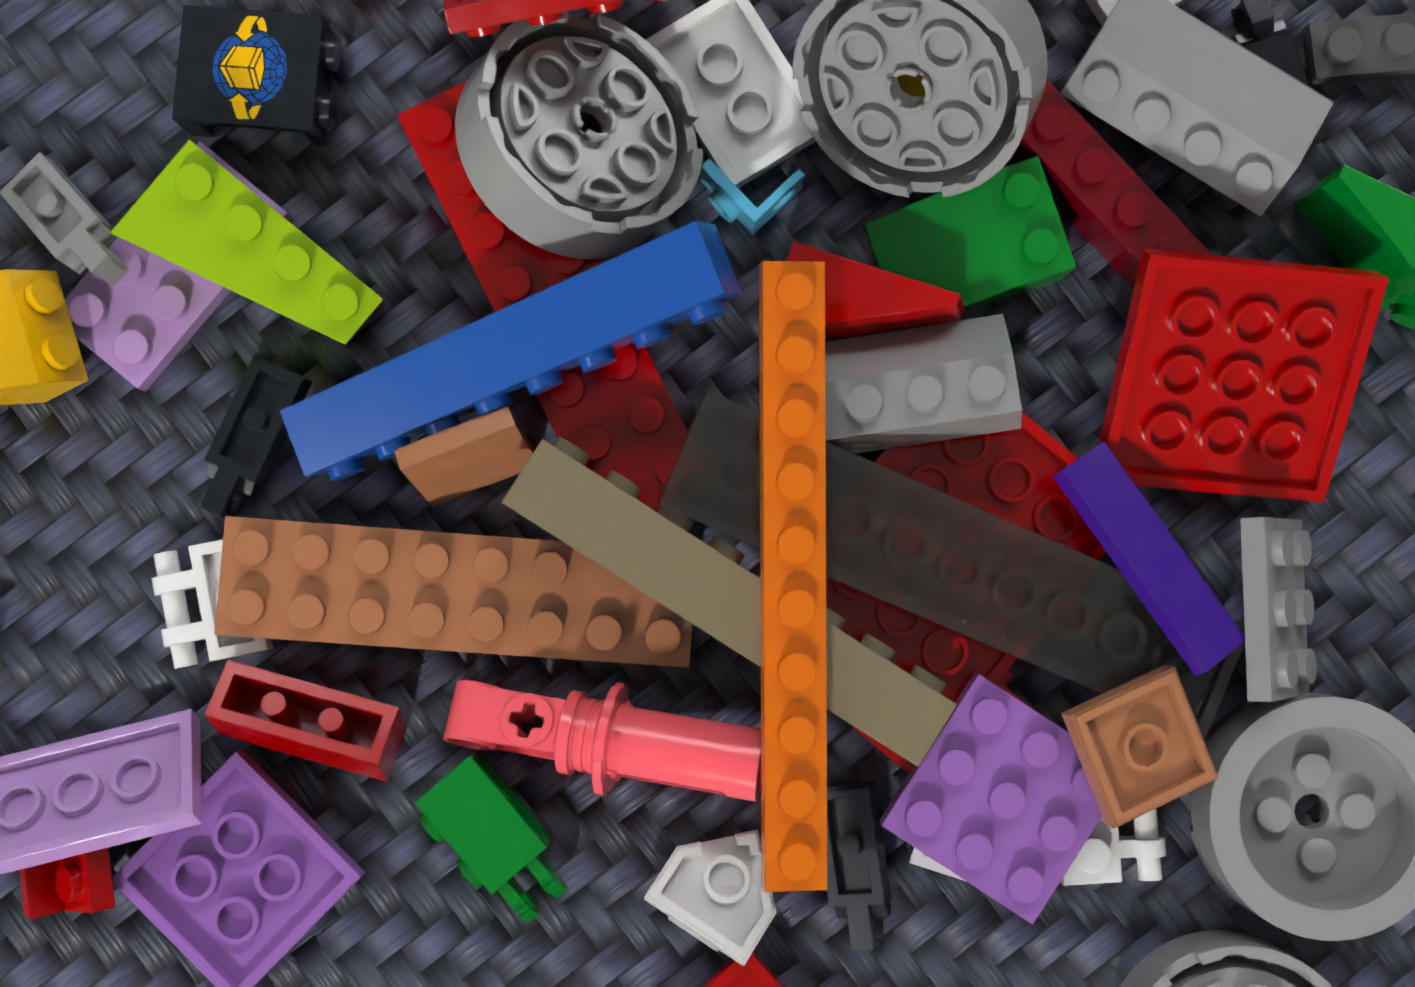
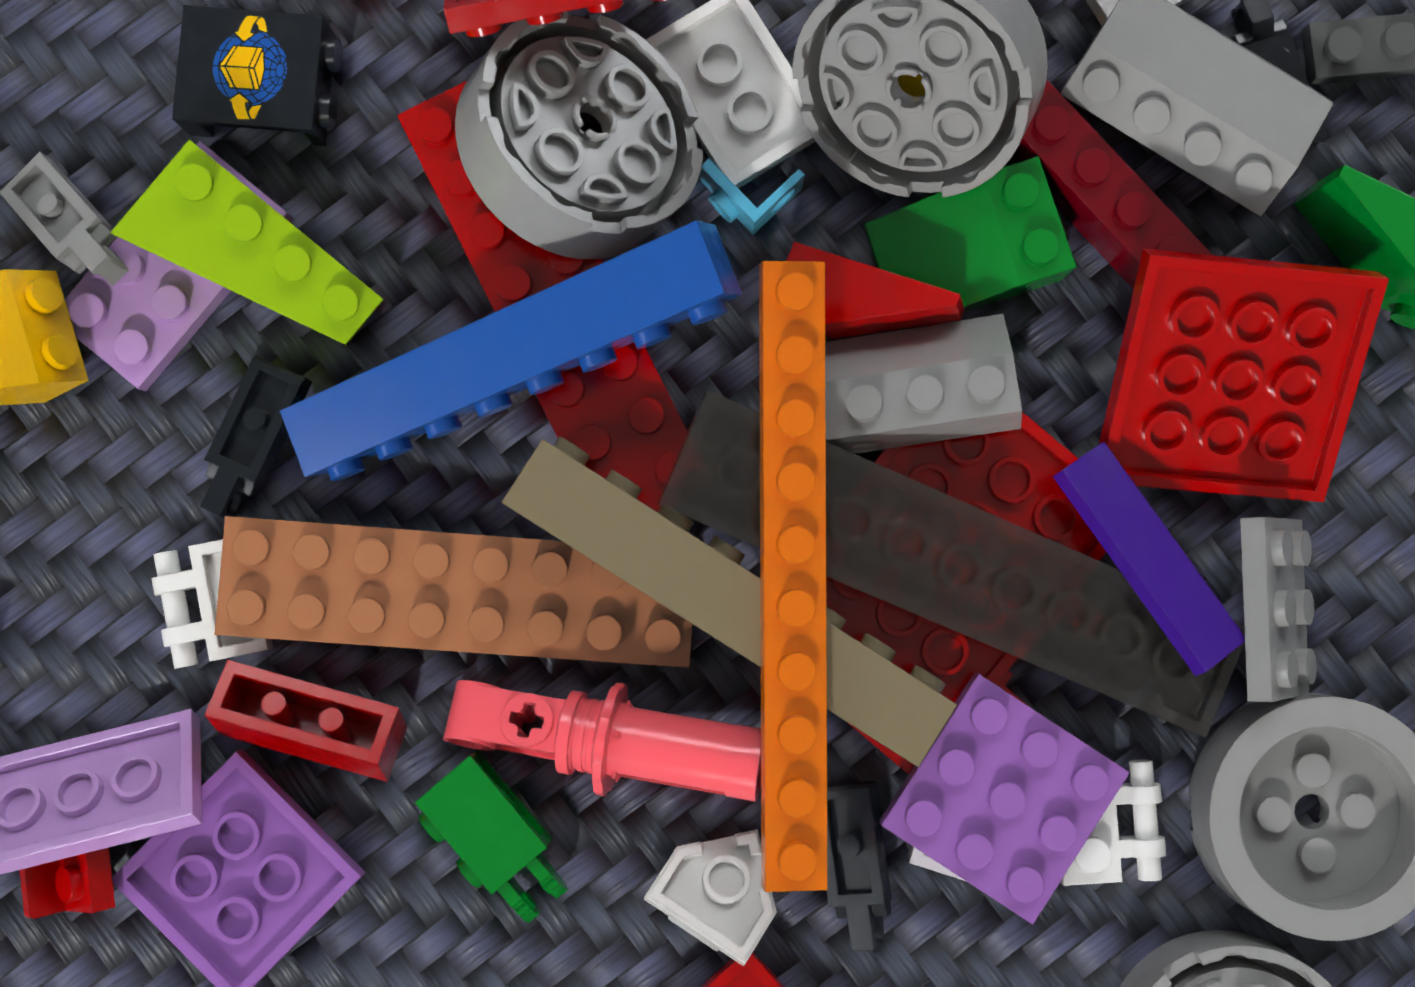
nougat tile [394,406,535,507] -> none
nougat tile [1061,665,1219,828] -> none

